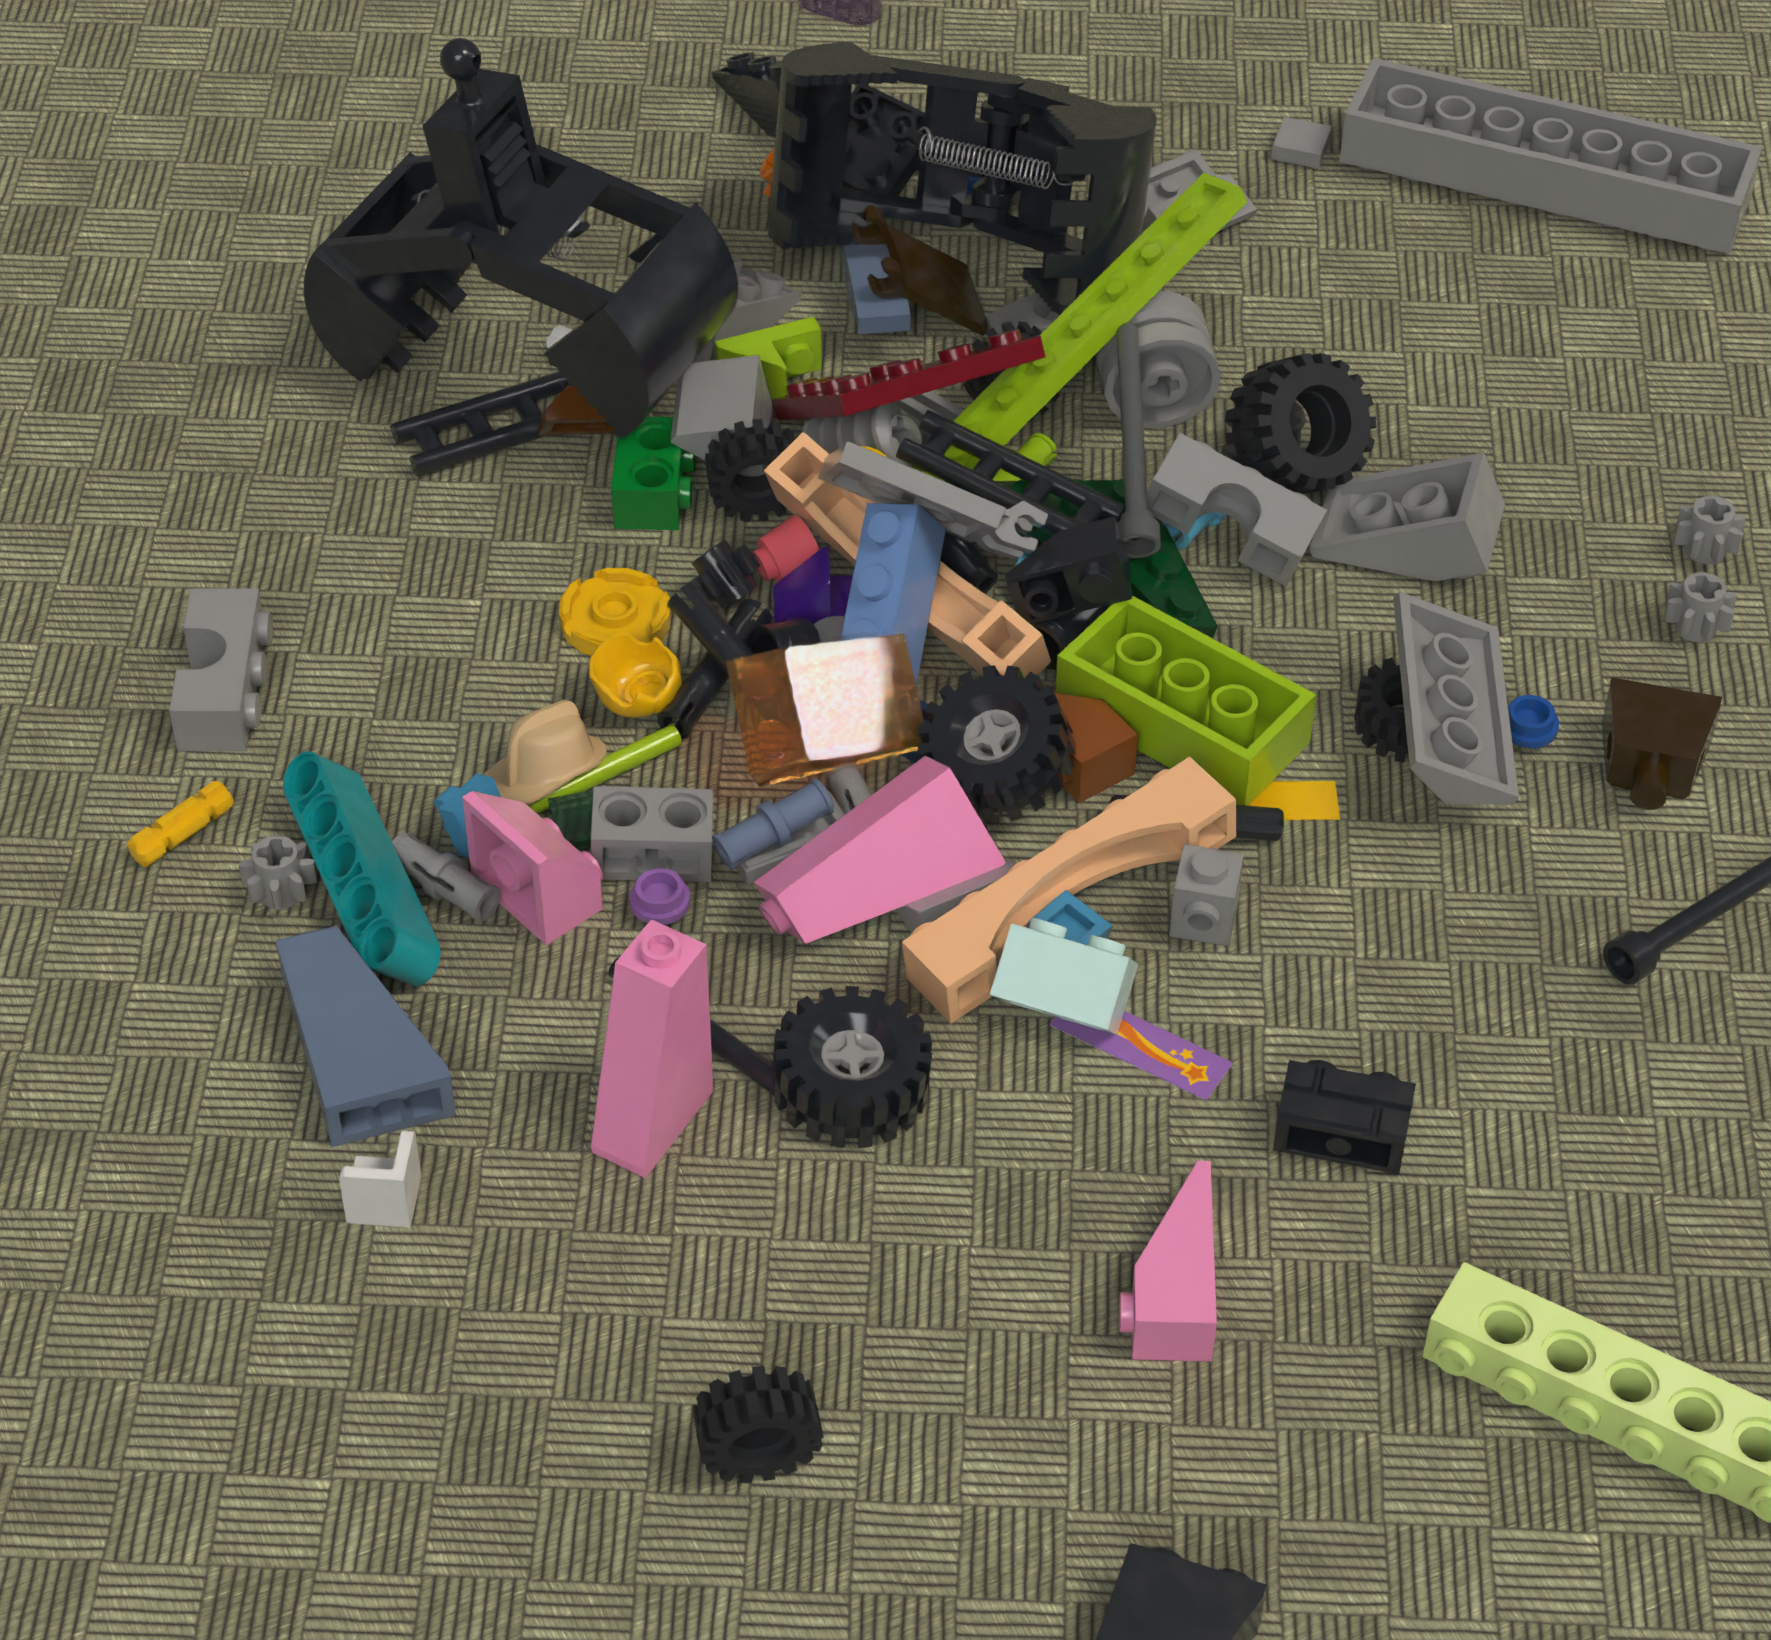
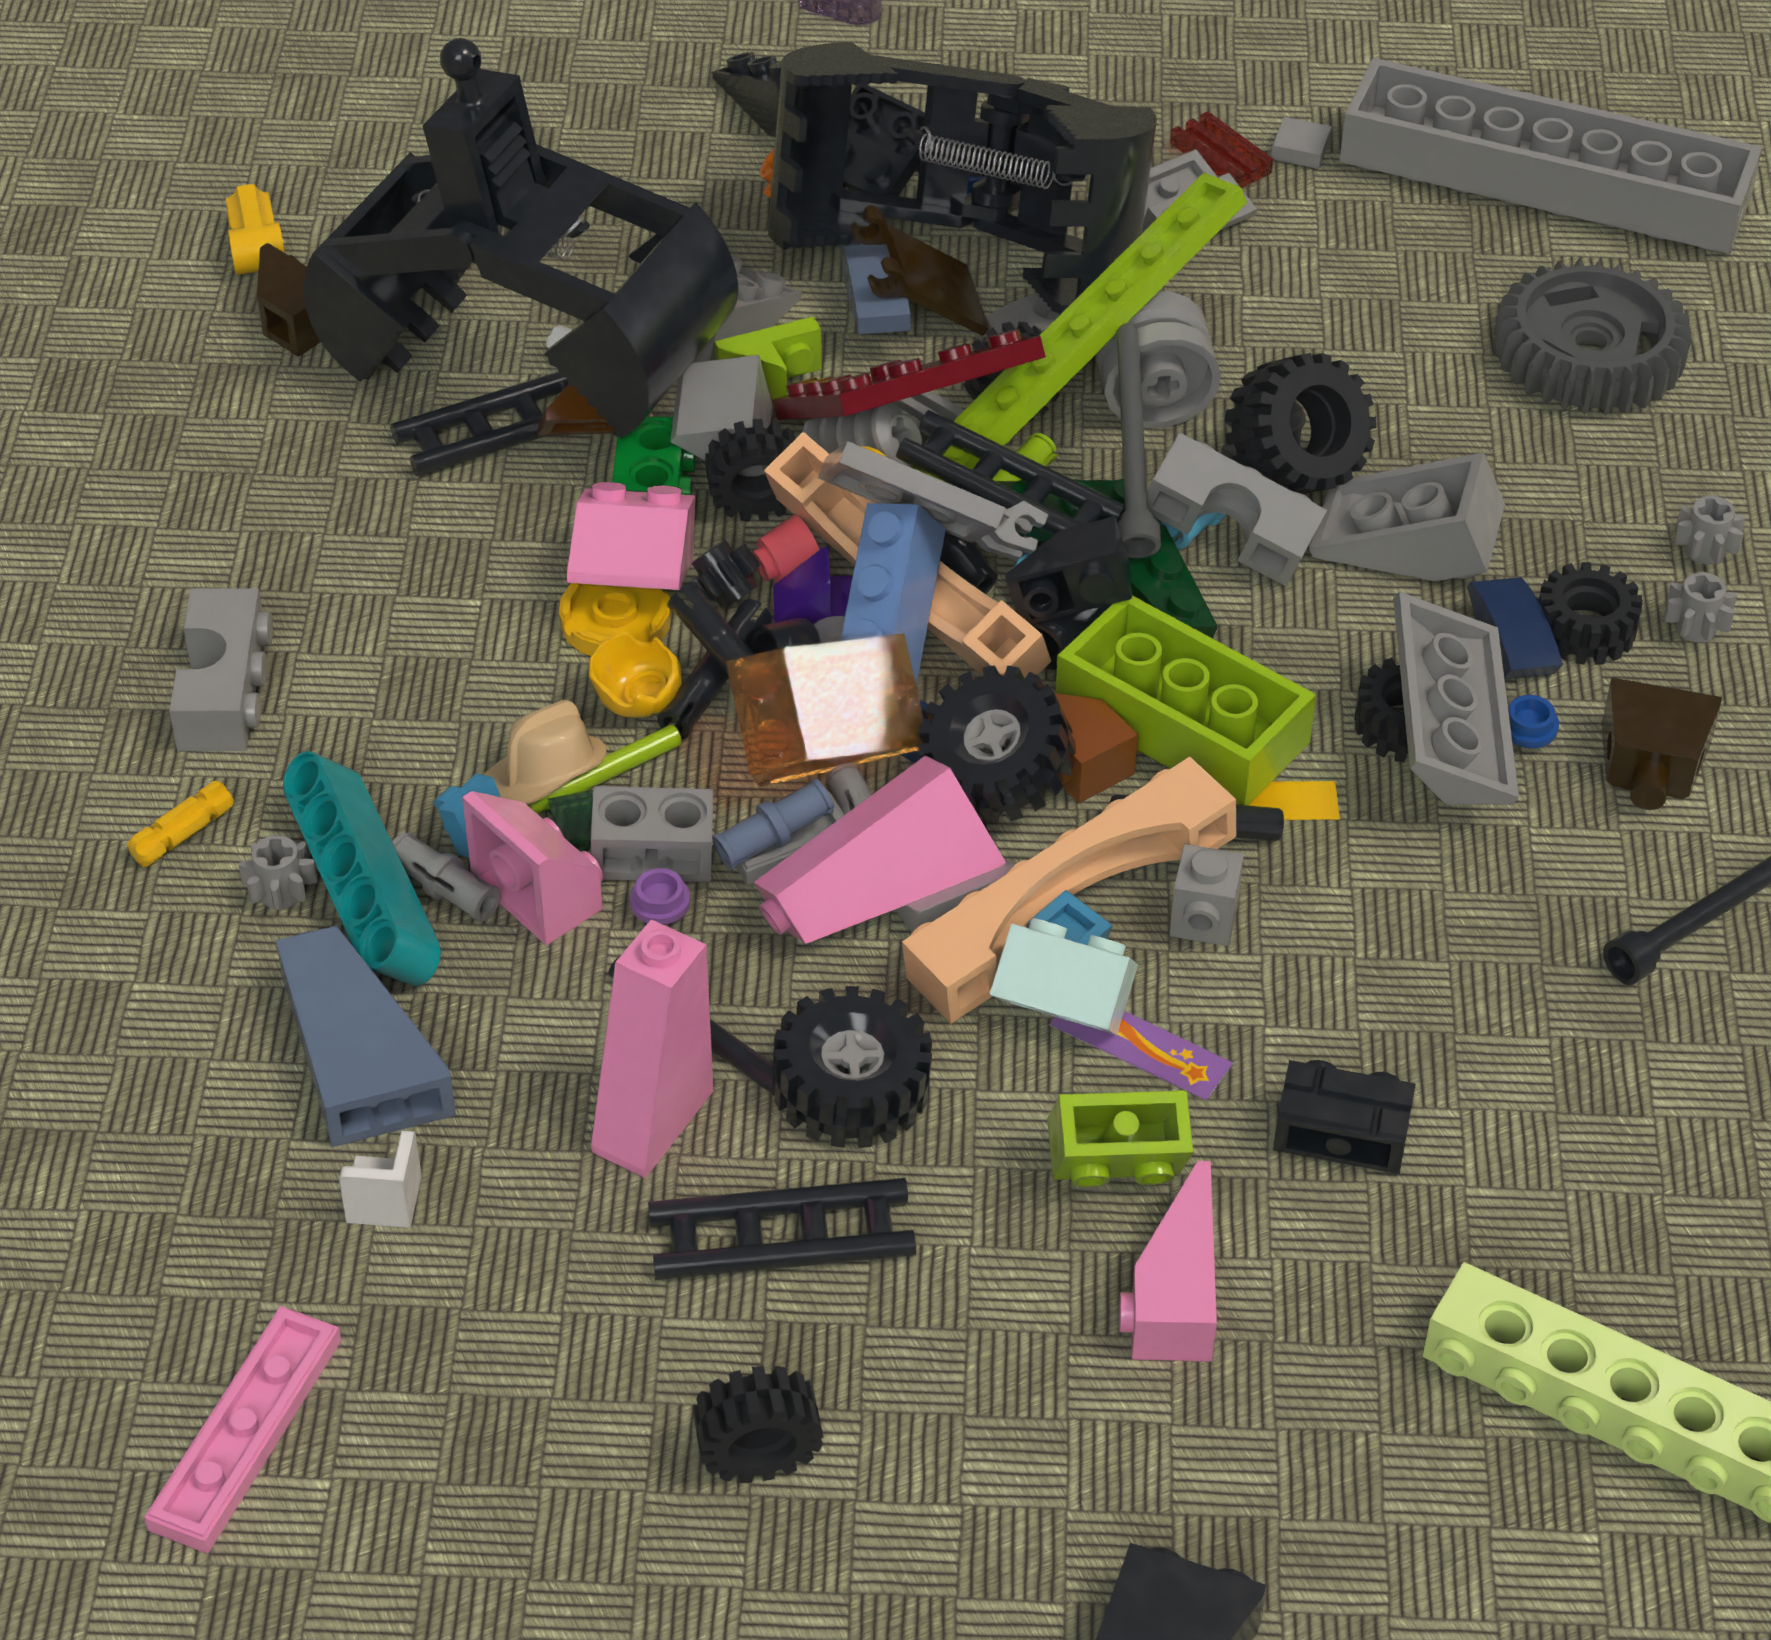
none -> bright pink tile [144,1306,342,1554]
none -> yellow piece [226,184,285,275]
none -> dark brown slope [257,242,321,357]
none -> bright pink slope [567,482,695,590]
none -> black bar [648,1177,916,1280]
none -> lime brick [1047,1090,1194,1187]
none -> clear red tile [1170,111,1274,188]
none -> dark blue slope [1467,577,1563,679]
none -> dark grey gear [1494,259,1691,415]
none -> black tyre [1538,562,1643,665]

